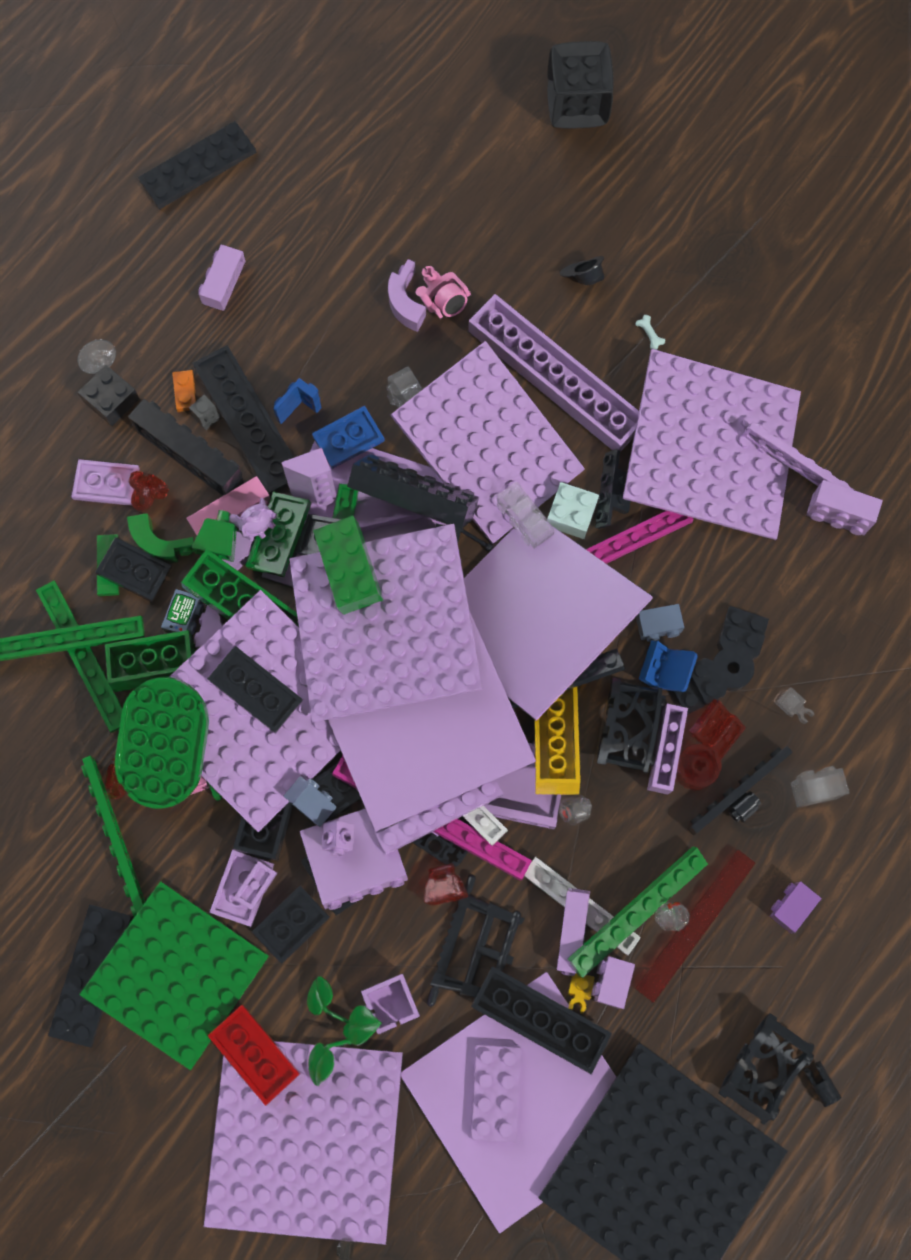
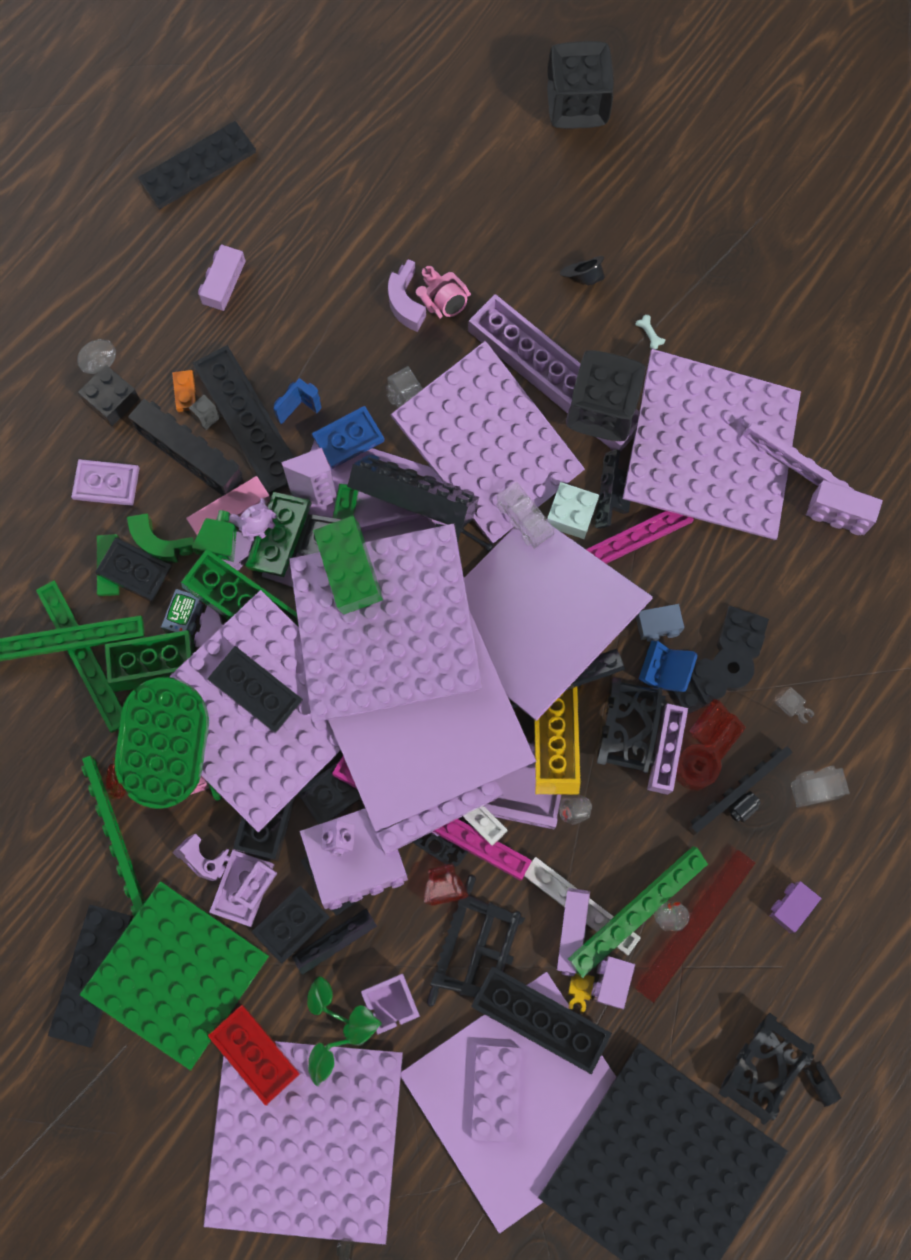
clear red tile [128,471,169,511] -> none
sand blue brick [283,776,336,827] -> none
none -> lavender tile [172,834,230,881]
none -> black plate [292,908,377,975]
none -> black piece [566,350,646,441]

